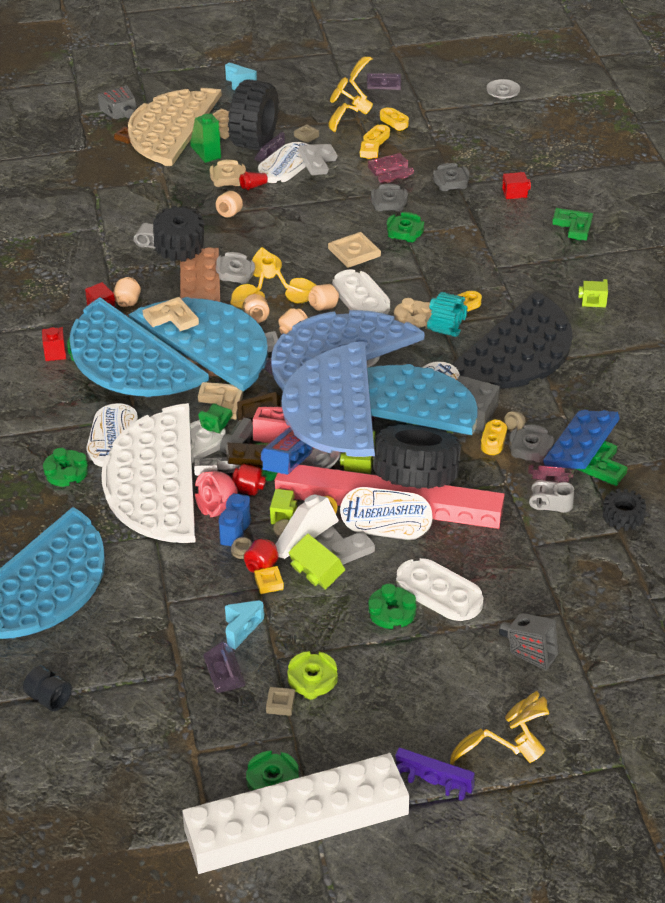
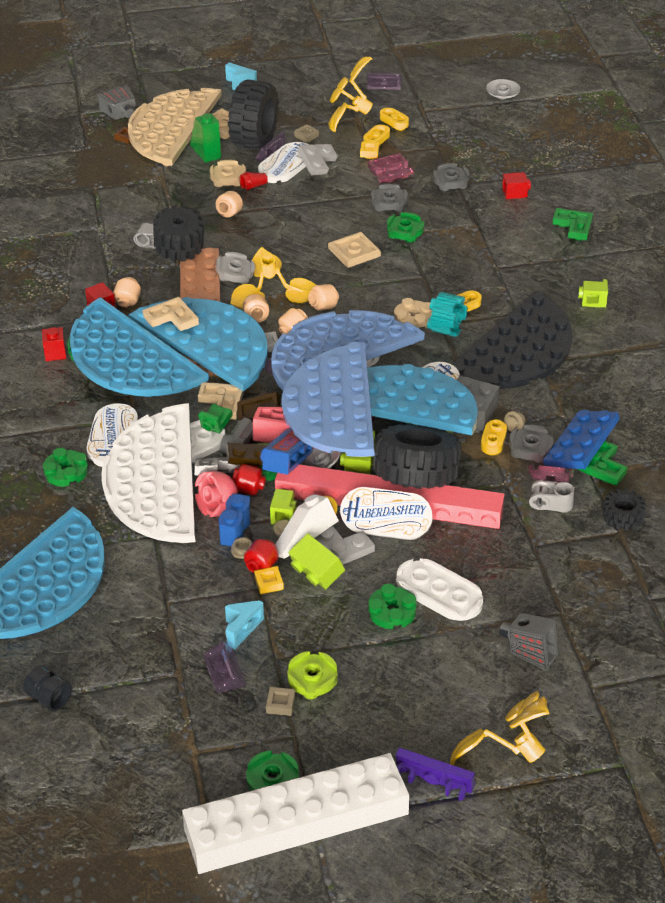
white tile [332,269,390,314] -> none

